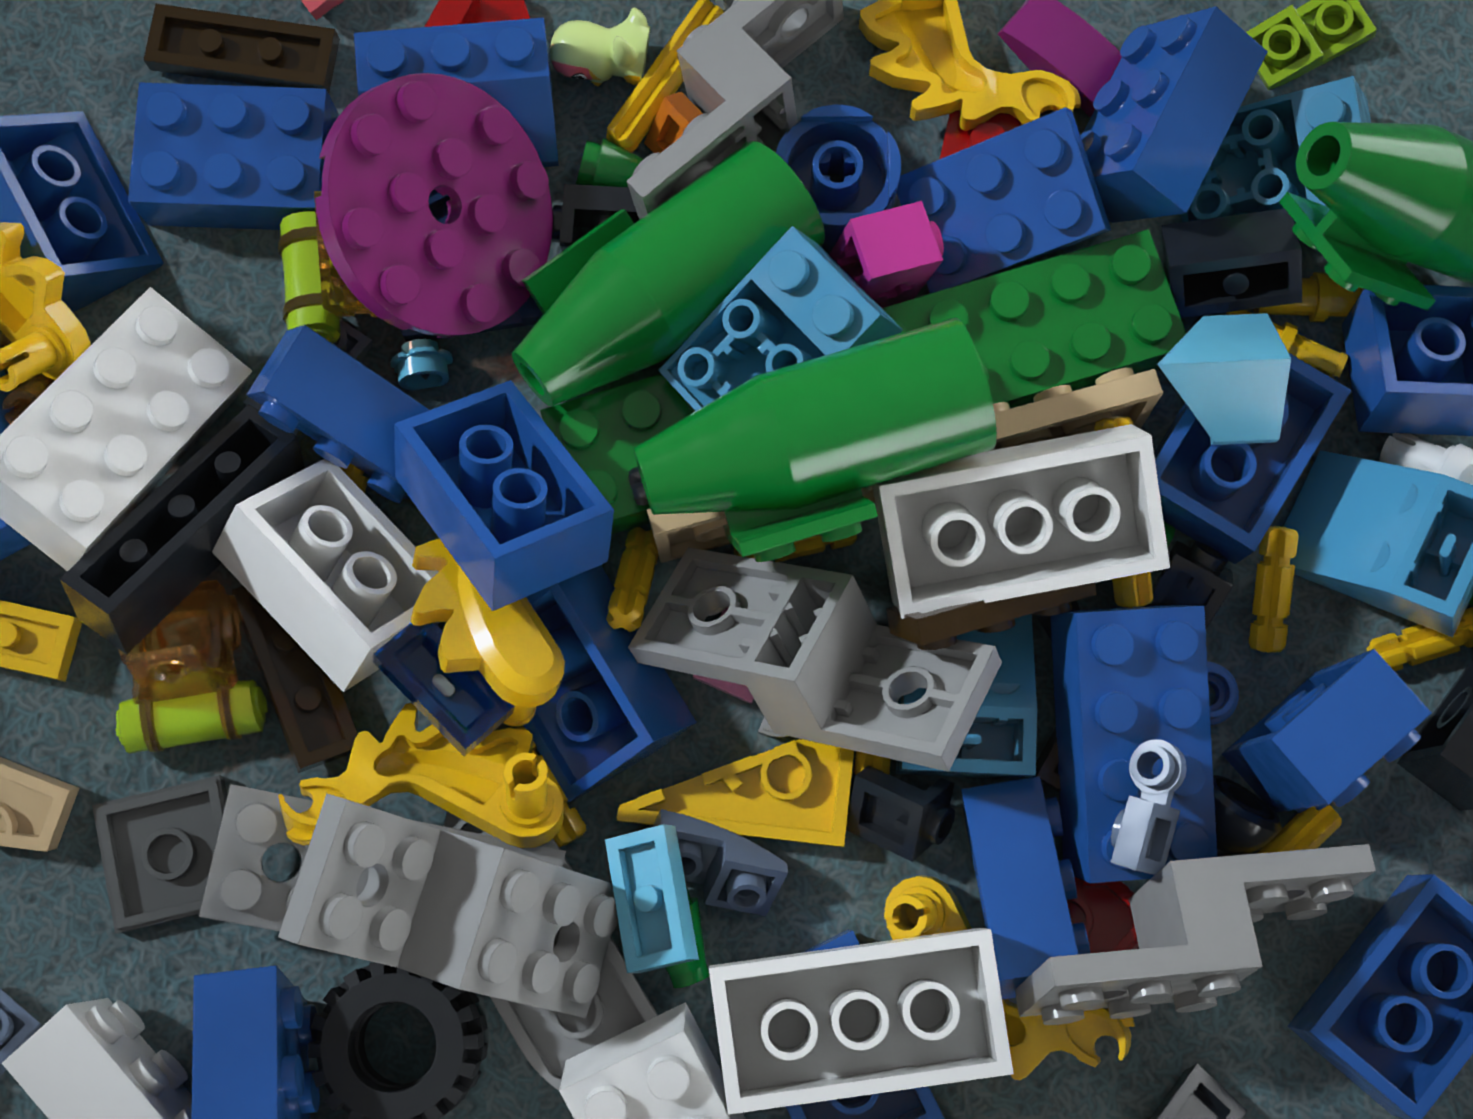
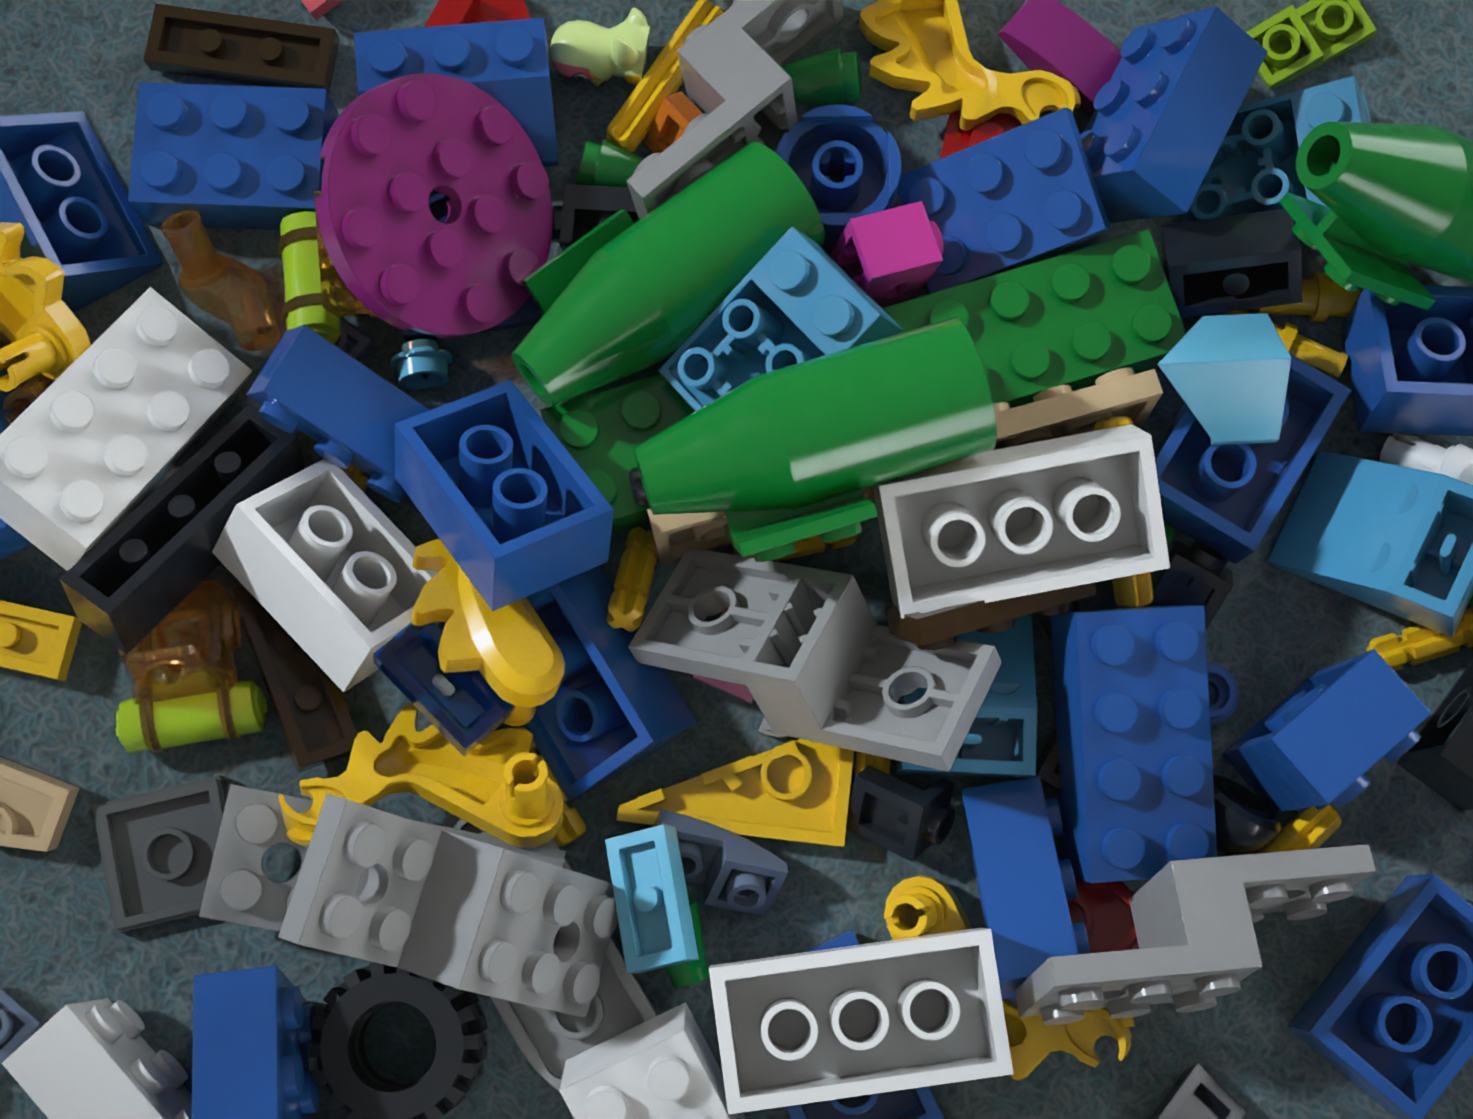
sand blue plate [1111,739,1187,875] -> none
yellow axle [1249,526,1299,653] -> none
none -> clear orange arm [161,210,281,351]
none -> green cone [780,46,862,106]

